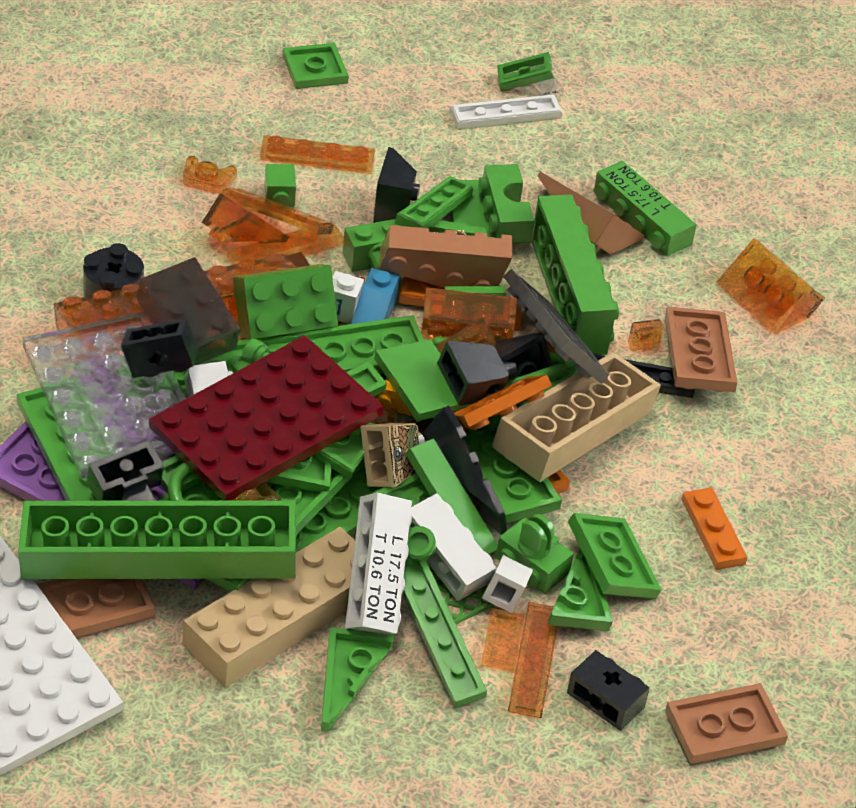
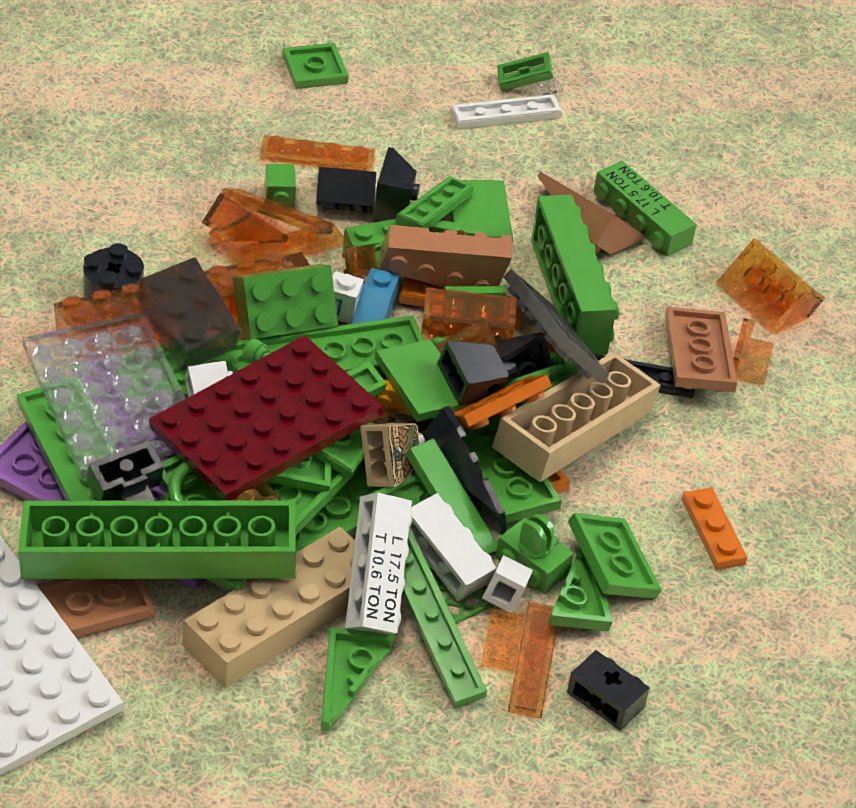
black brick [121,318,199,378] -> none
clear orange piece [183,156,237,194] -> none
bright green tile [407,526,436,561] -> none
bright green arch [478,164,535,243] -> none
clear orange plate [628,319,664,351] -> none
nougat plate [665,683,788,764] -> none
none -> black slope [316,167,377,213]
none -> clear orange tile [342,246,376,277]
none -> clear orange panel [733,318,773,385]

